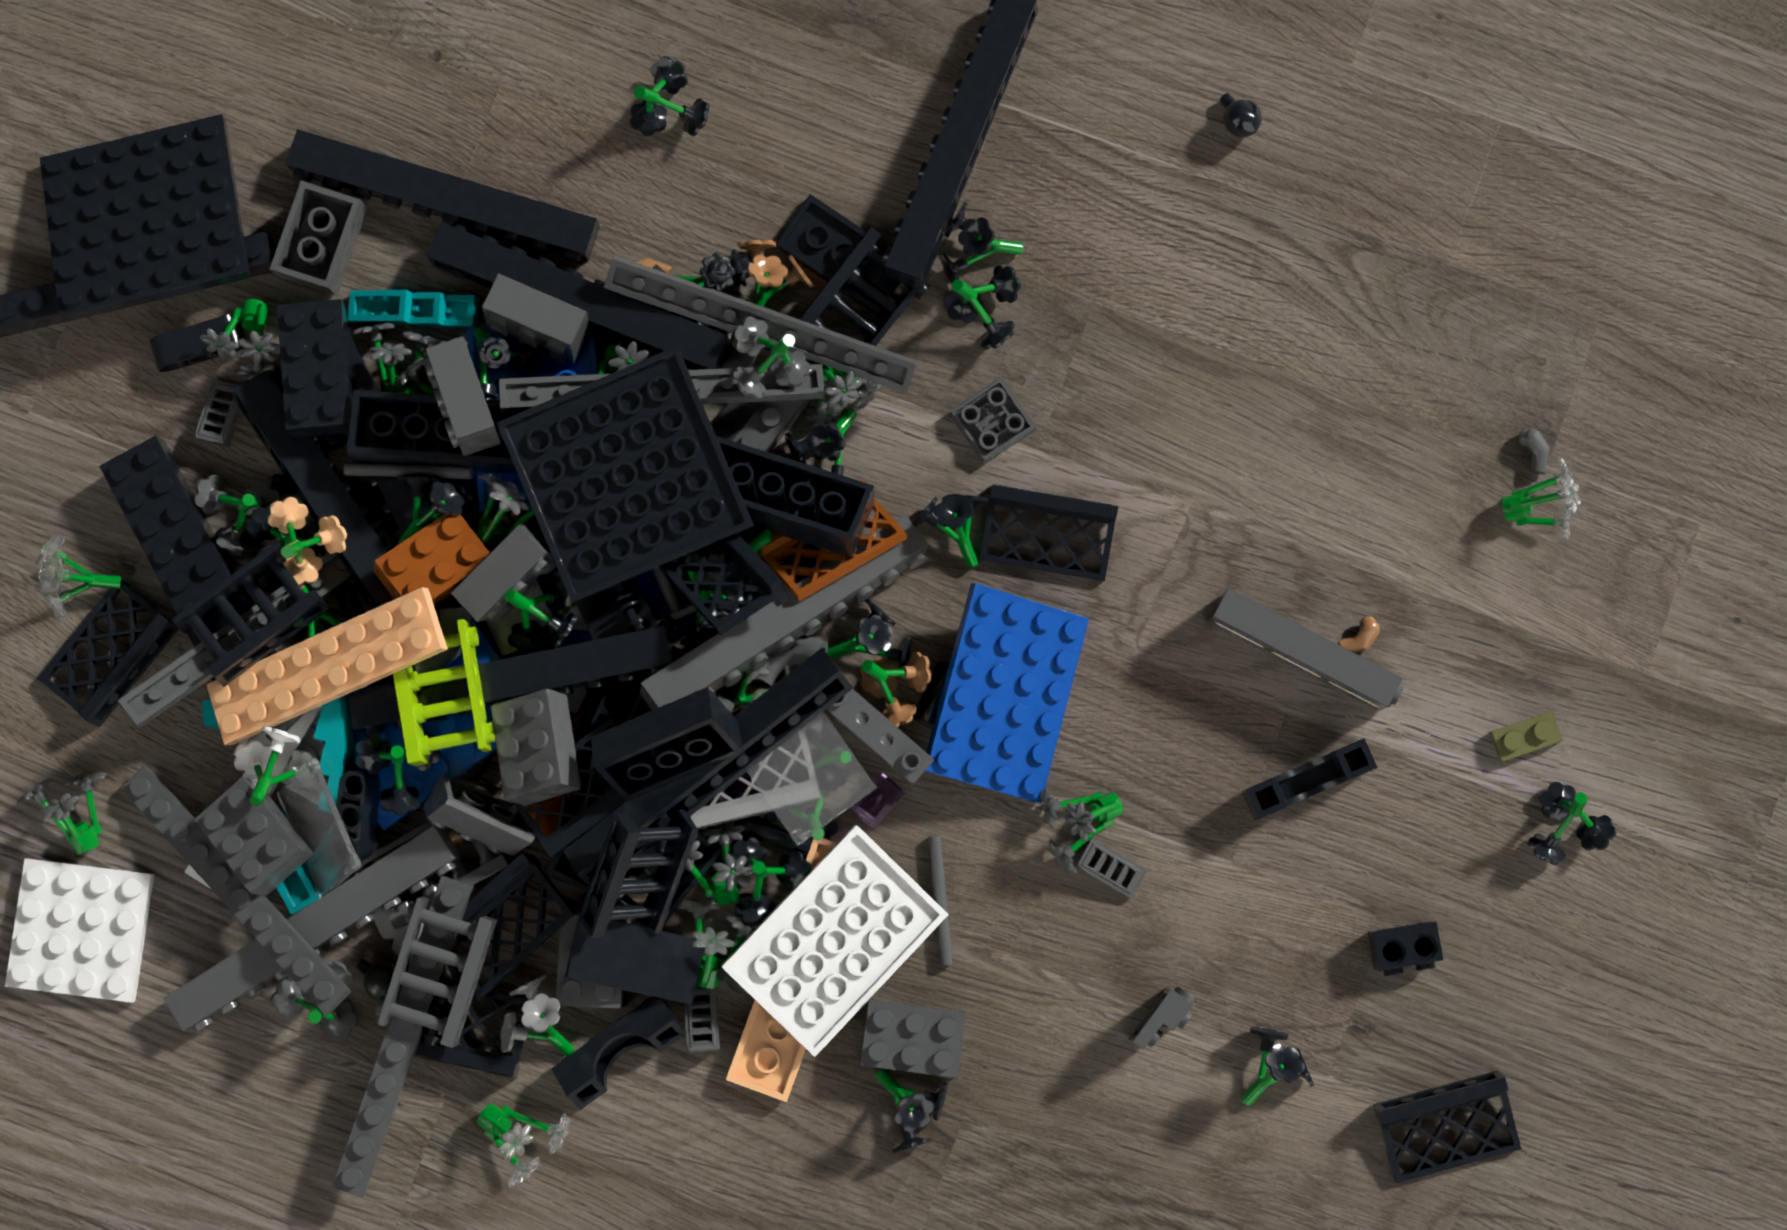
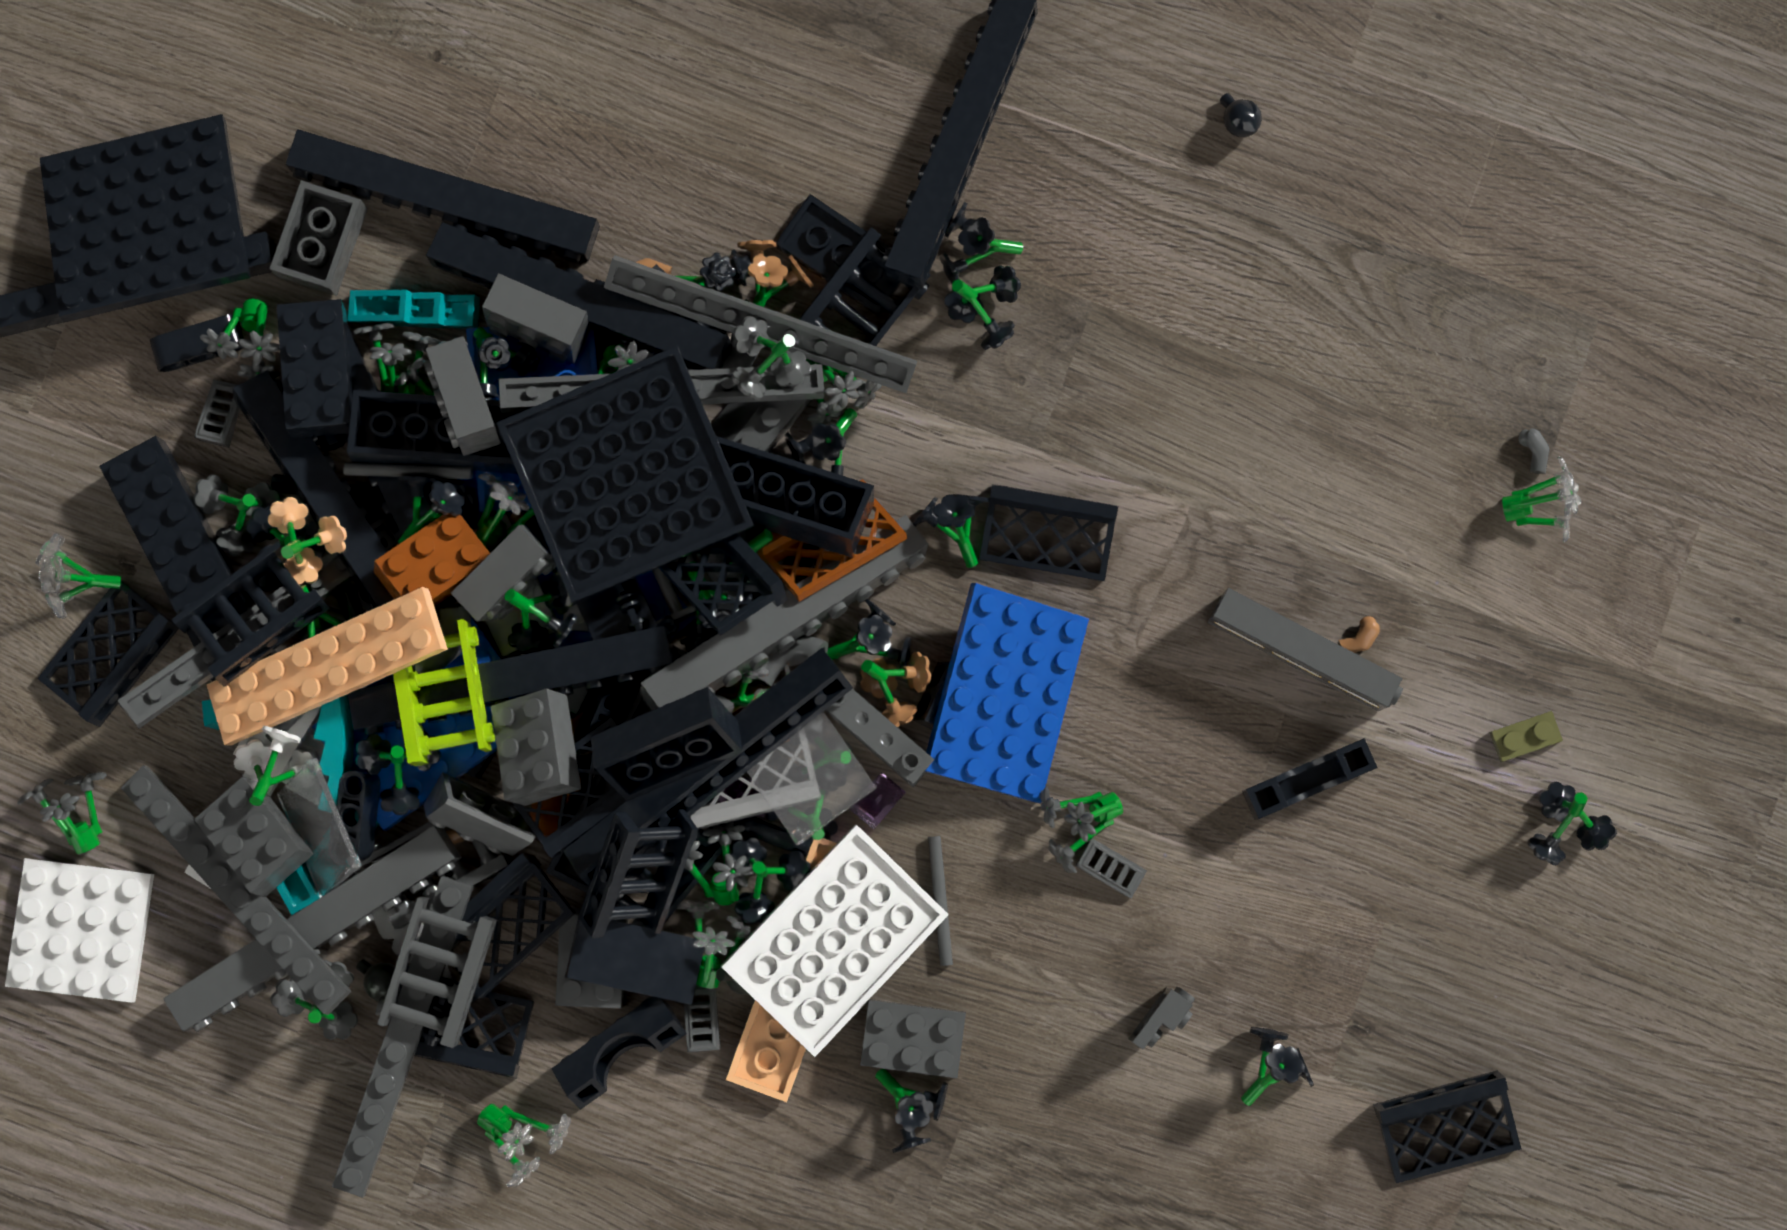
light grey plant [500,974,574,1056] -> none
black plant [630,56,710,136] -> none
dark grey tile [949,377,1037,464] -> none
black brick [1368,921,1444,976] -> none

